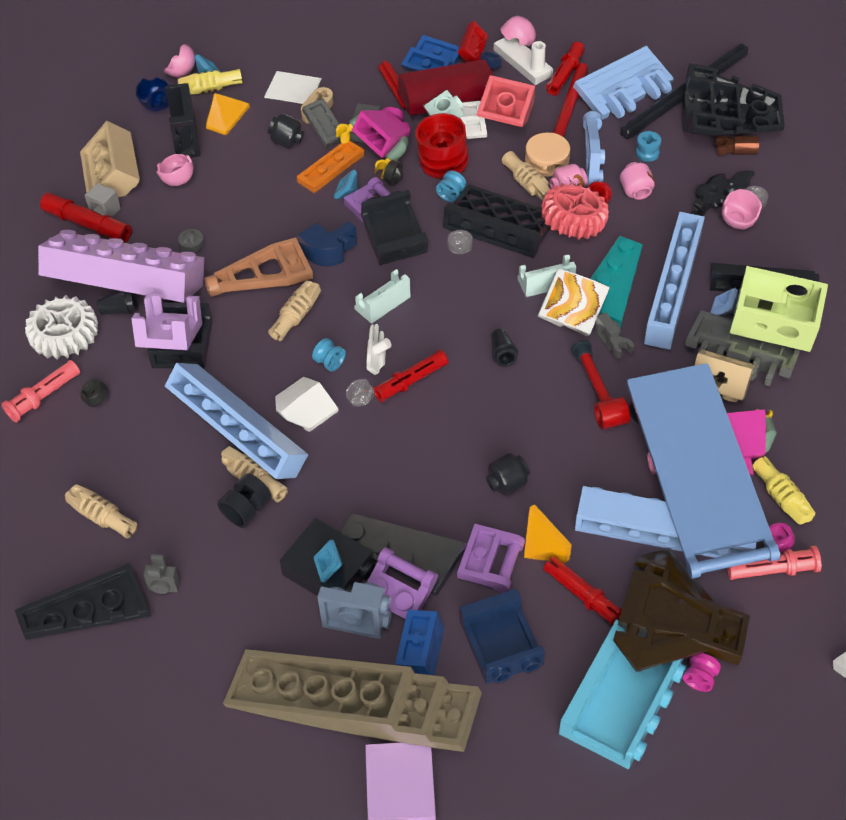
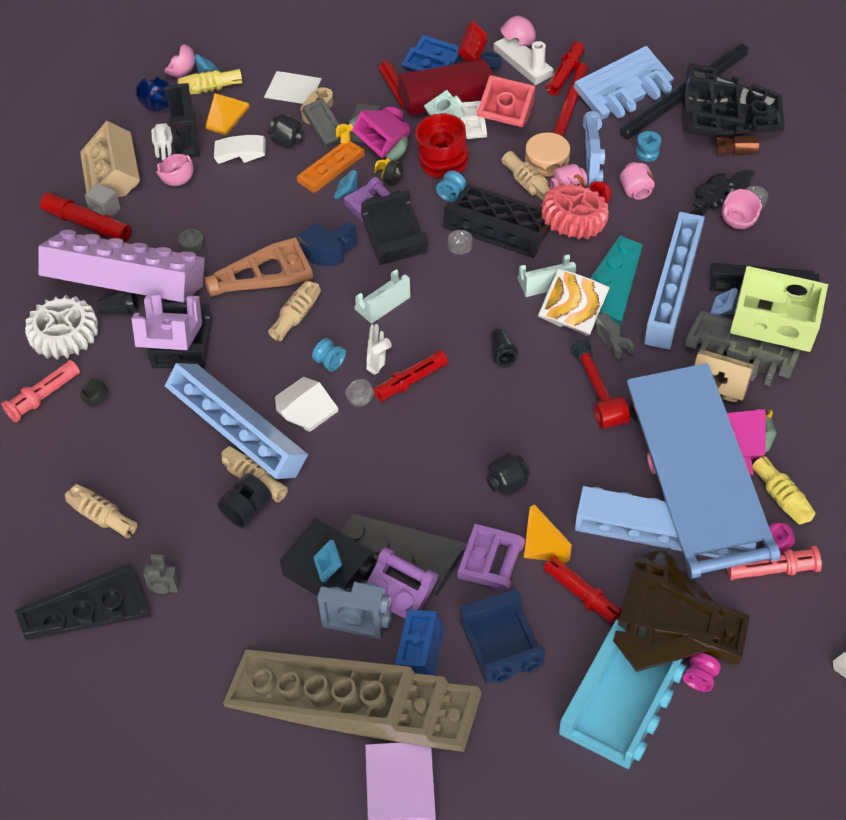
none -> white piece [151,123,173,161]
none -> white slope [214,135,266,164]

